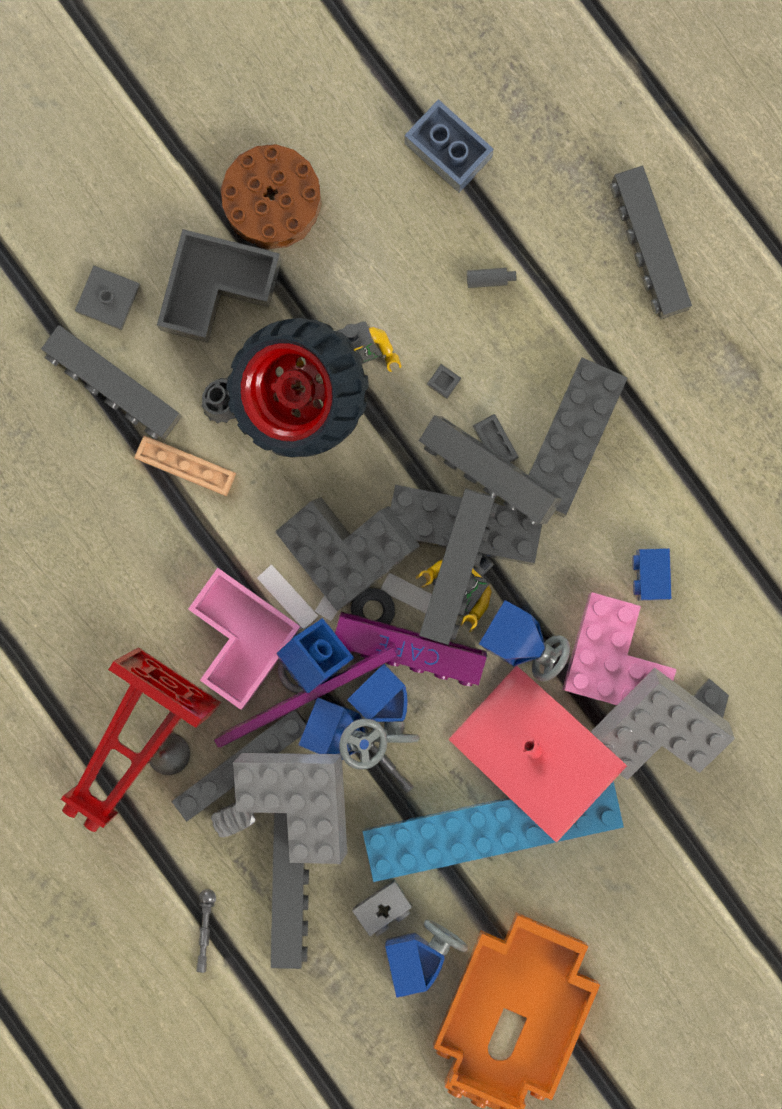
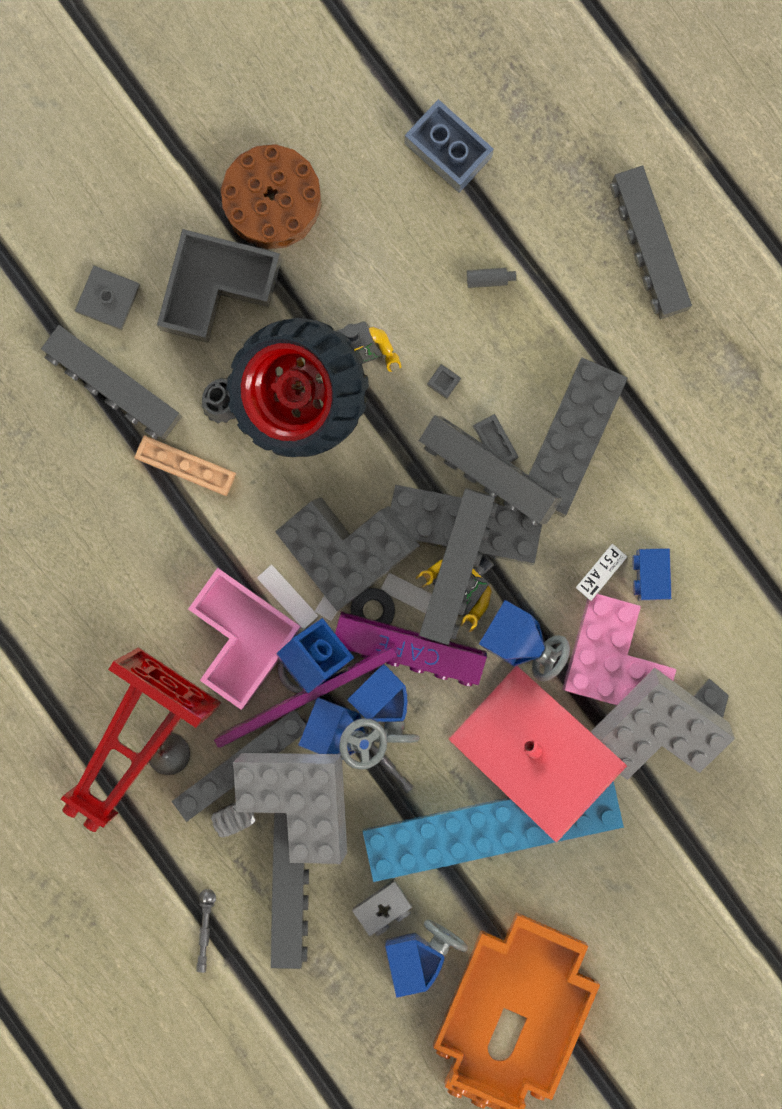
none -> white sticker [576,544,627,601]

